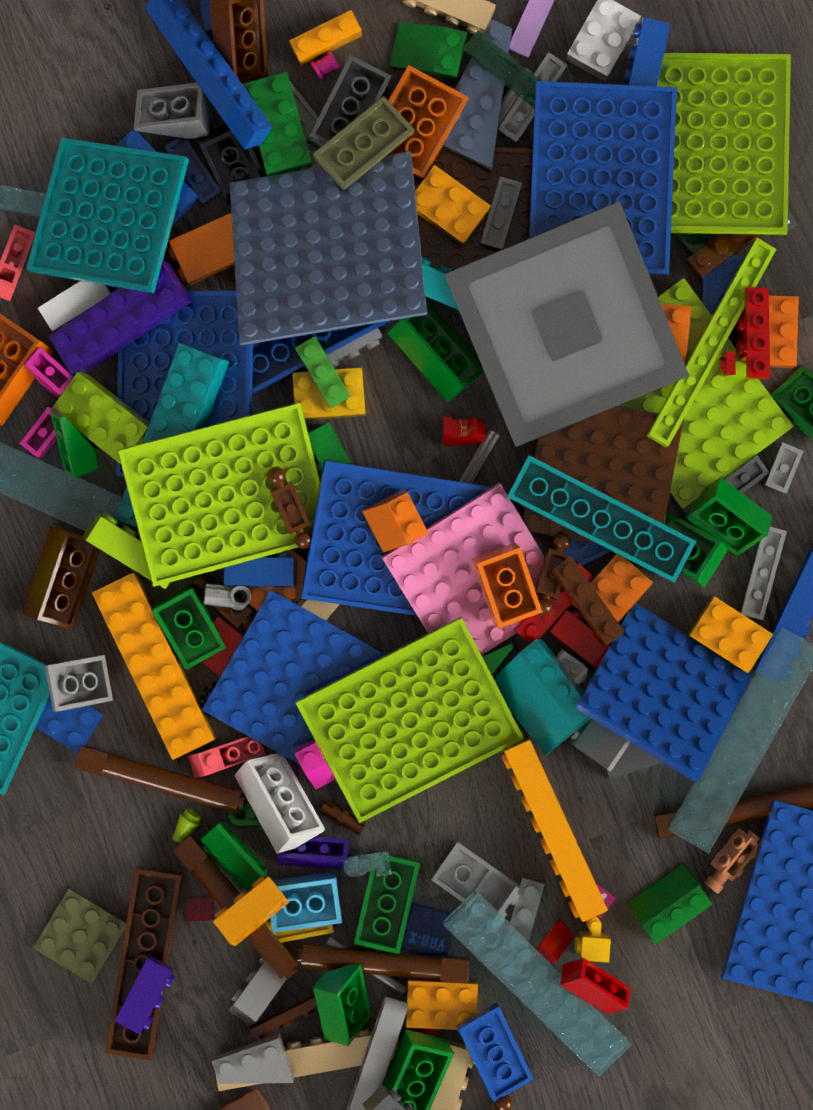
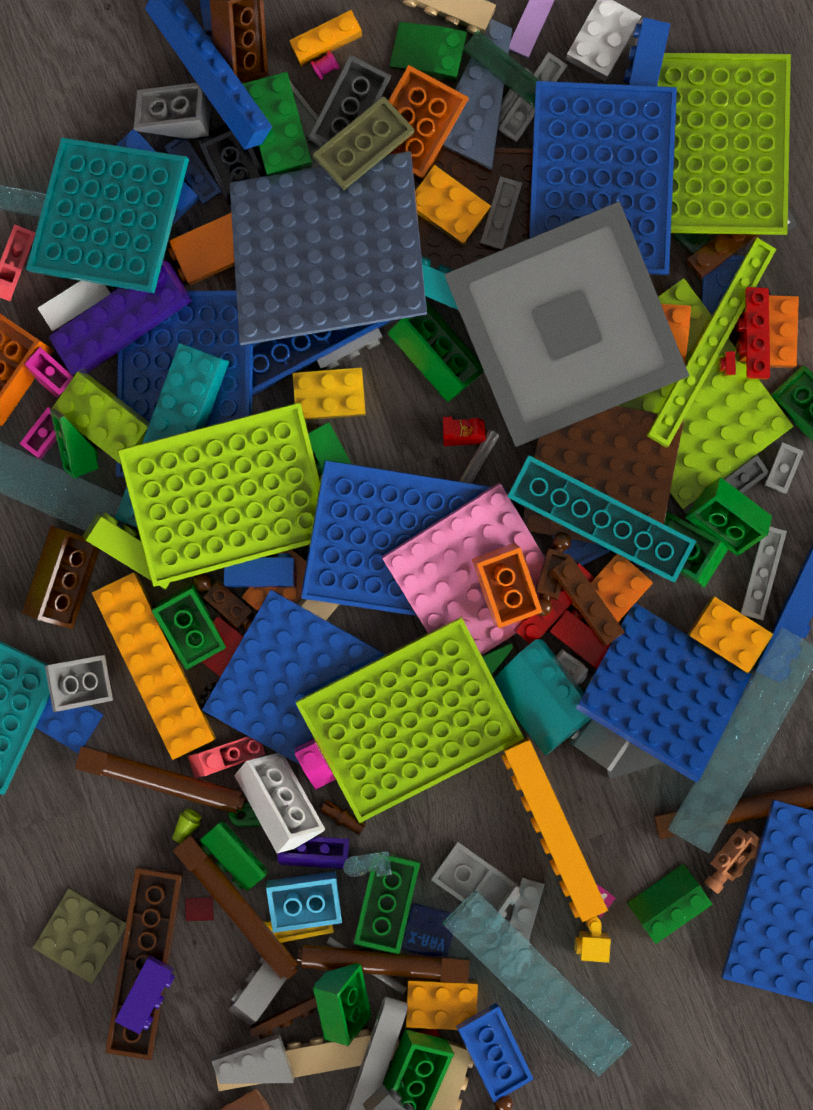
light grey piece [204,584,251,610] -> none
light orange brick [213,876,289,947] -> none
reddish brown plate [267,467,312,549] -> none
bright green plate [295,336,351,409] -> none
orange slope [362,489,428,552] -> none
red tile [536,919,575,965] -> none
red brick [560,958,630,1015] -> none

